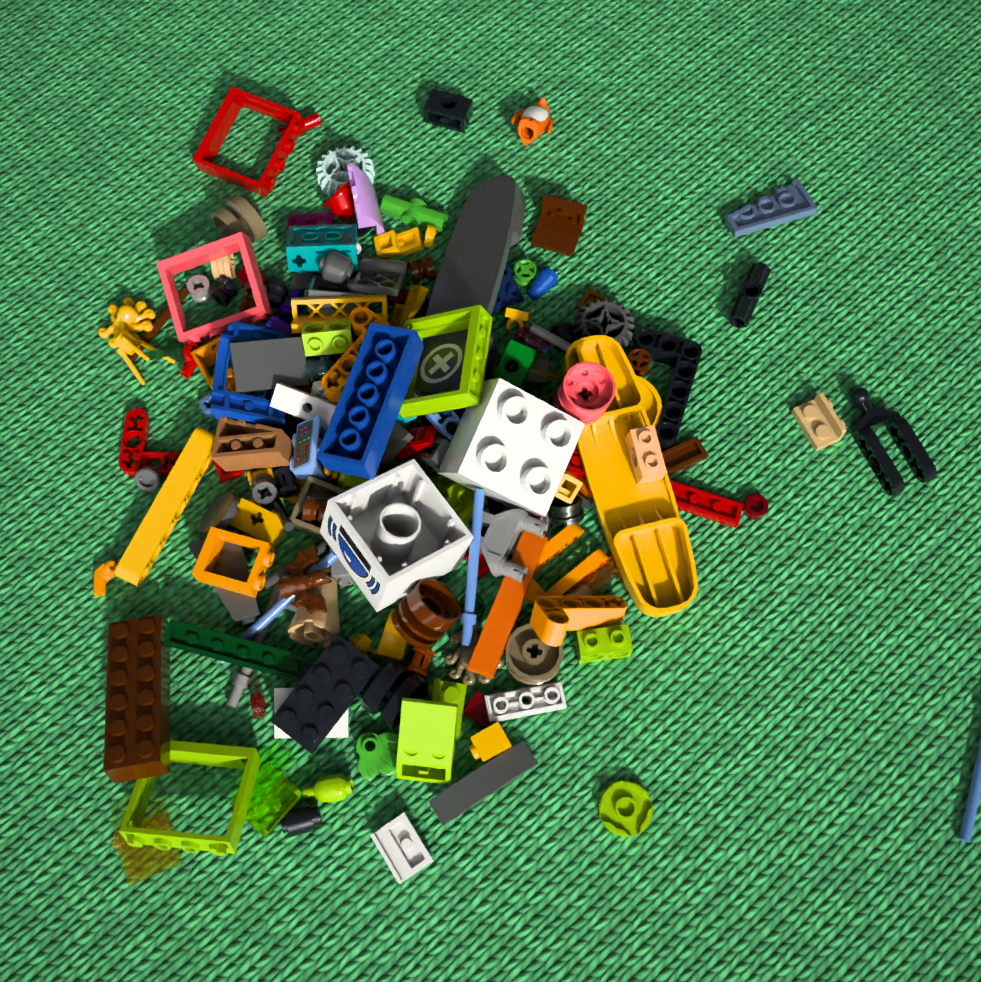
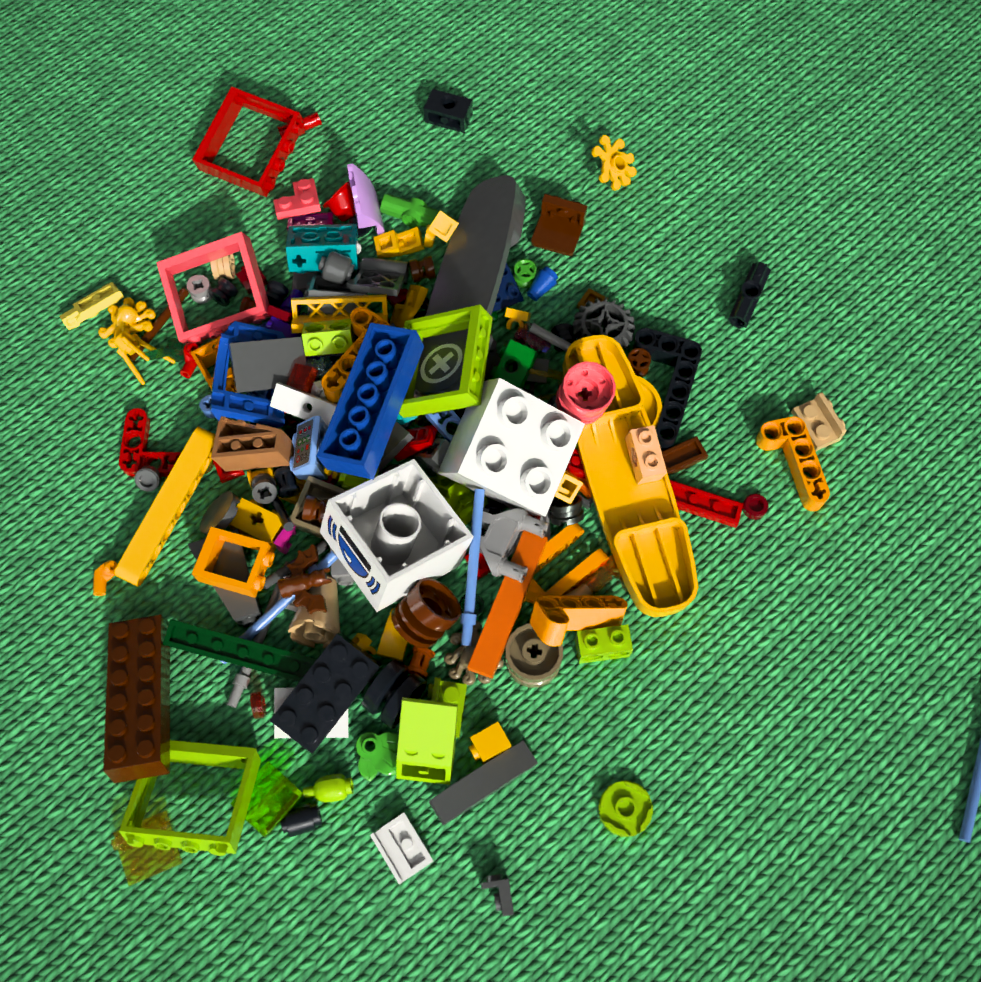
dark tan wheel [211,195,268,254] -> none
light aqua gear [316,145,375,198] -> none
dark red tile [463,691,489,729] -> none
white tile [484,681,567,723] -> none
orange animal [511,97,553,146] -> none
sand blue wing [725,178,817,238] -> none
black piece [850,387,937,496] -> none
none -> light yellow hinge [59,282,124,330]
none -> dark red tile [266,305,293,323]
none -> coral plate [273,178,321,220]
none -> dark pink tile [273,526,296,554]
none -> clear red tile [286,363,318,393]
none -> yellow tile [428,210,459,242]
none -> dark grey bracket [481,874,514,917]
none -> yellow animal [591,135,637,191]
none -> light orange beam [756,416,830,511]

